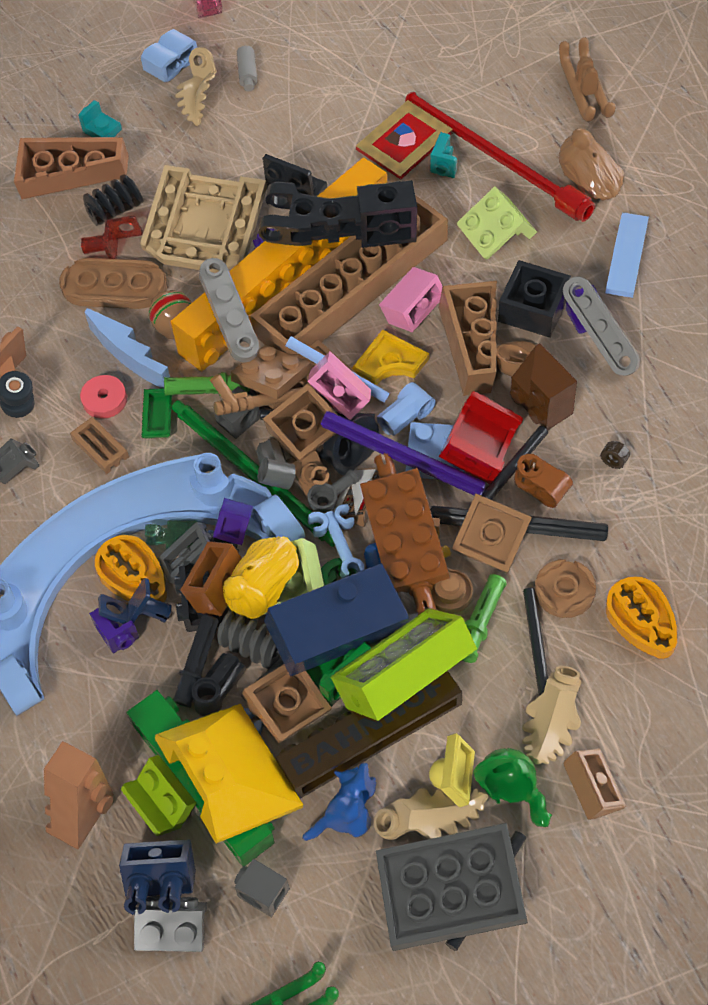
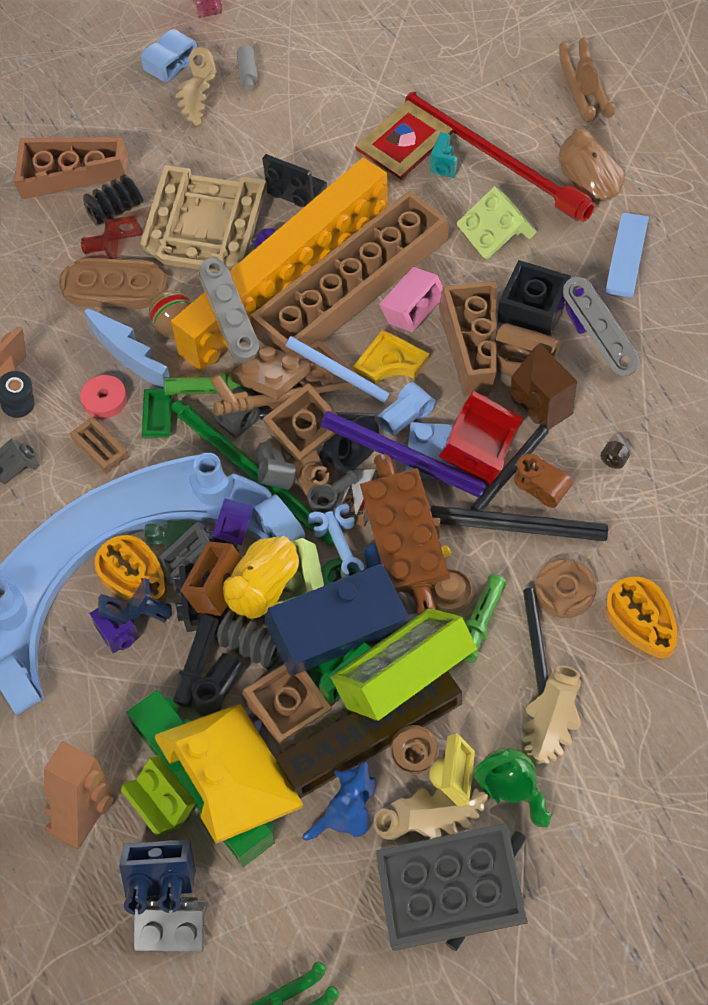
teal bracket [78,100,122,137] -> none
dark grey brick [234,859,290,918] -> none
black brick [258,180,417,248] -> none
bright pink brick [308,351,371,420] -> none
medium nougat plate [452,494,532,574] -> none
medium nougat slope [564,748,626,820] -> none
none -> medium nougat plate [390,725,438,774]
none -> medium nougat slope [496,323,563,357]

